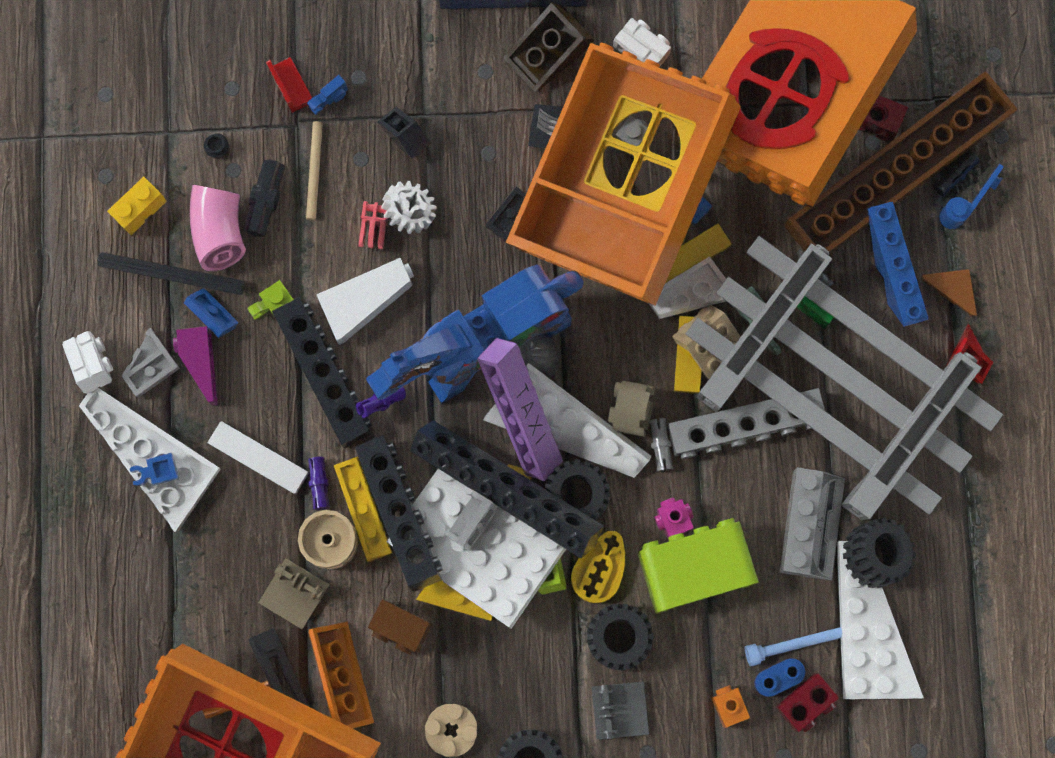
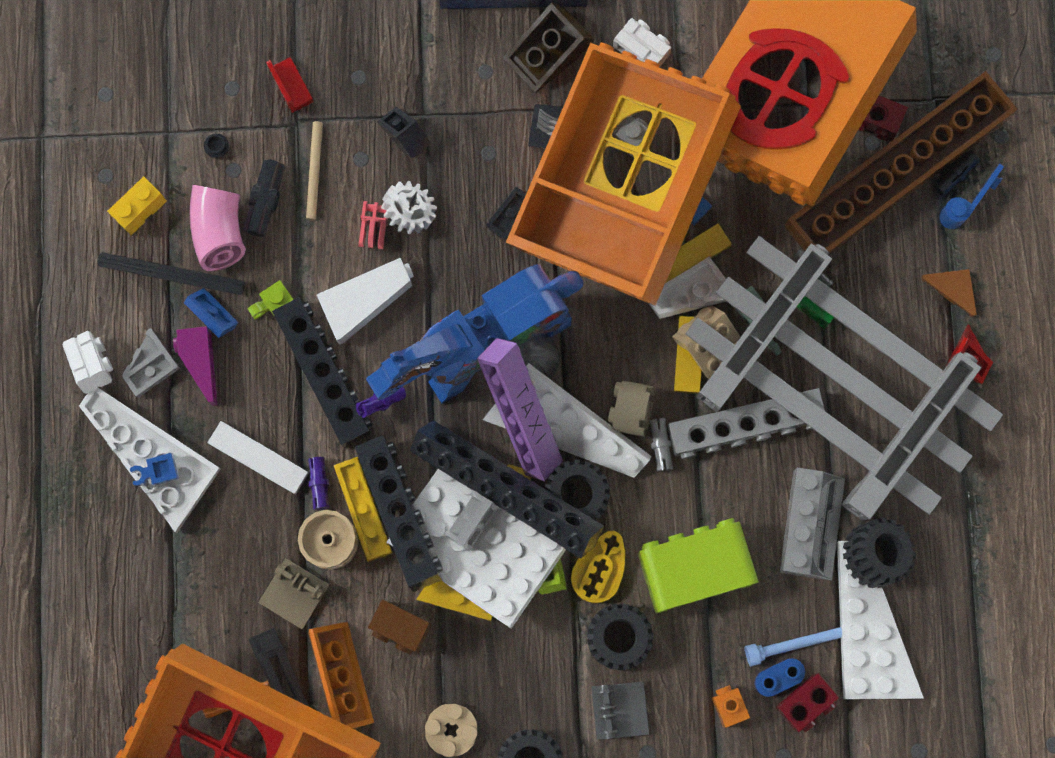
blue plate [307,75,348,115] -> none
dark pink brick [654,497,694,540] -> none
blue slope [868,202,928,326] -> none

